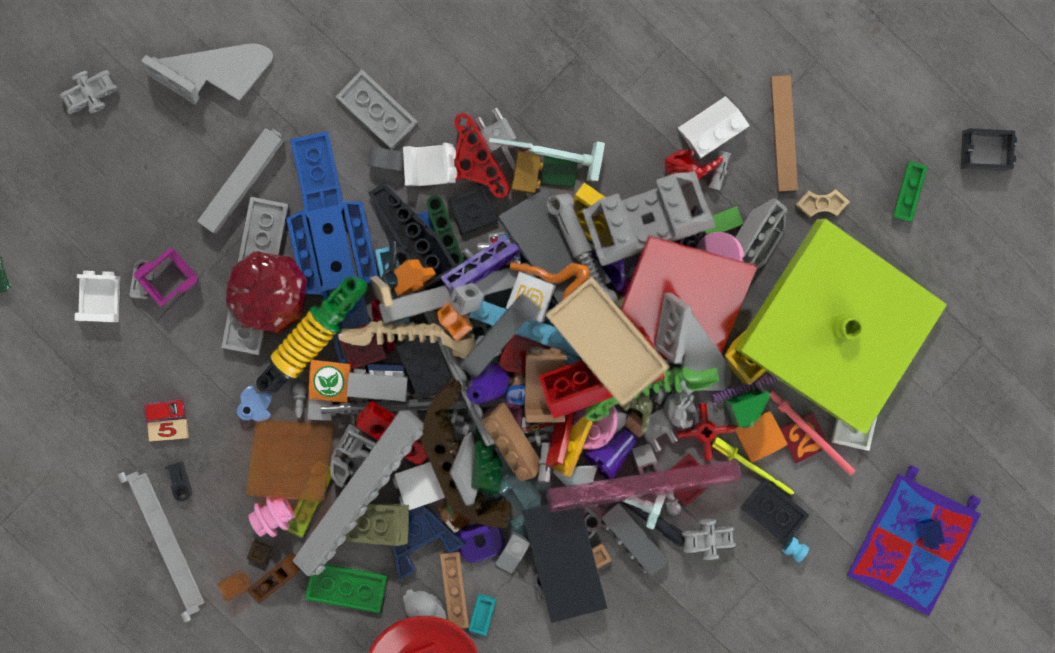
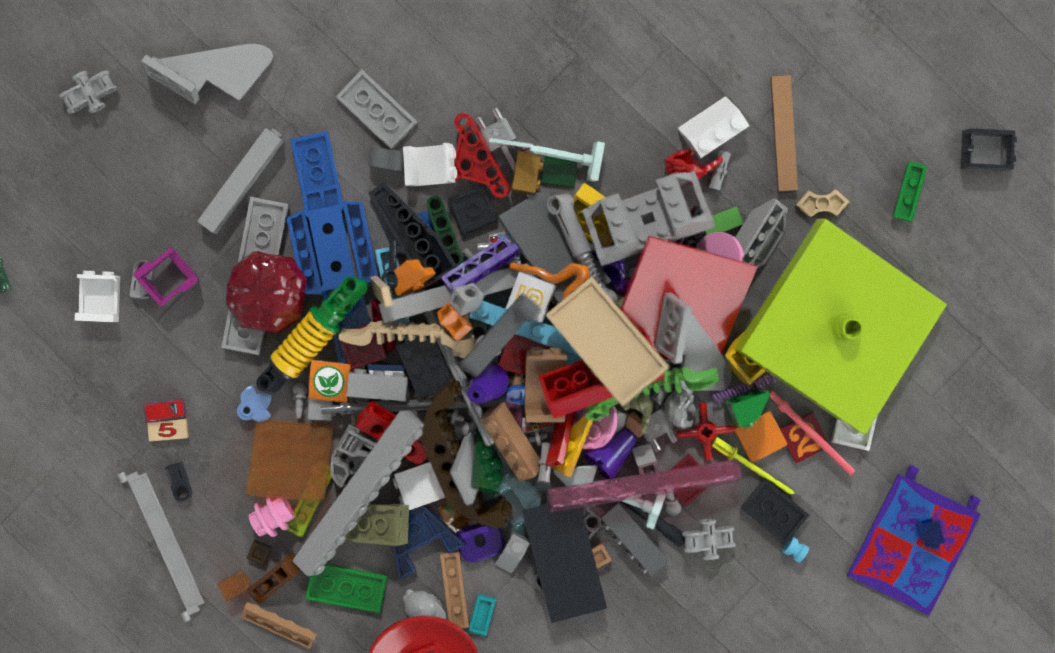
none -> medium nougat plate [241,602,317,649]

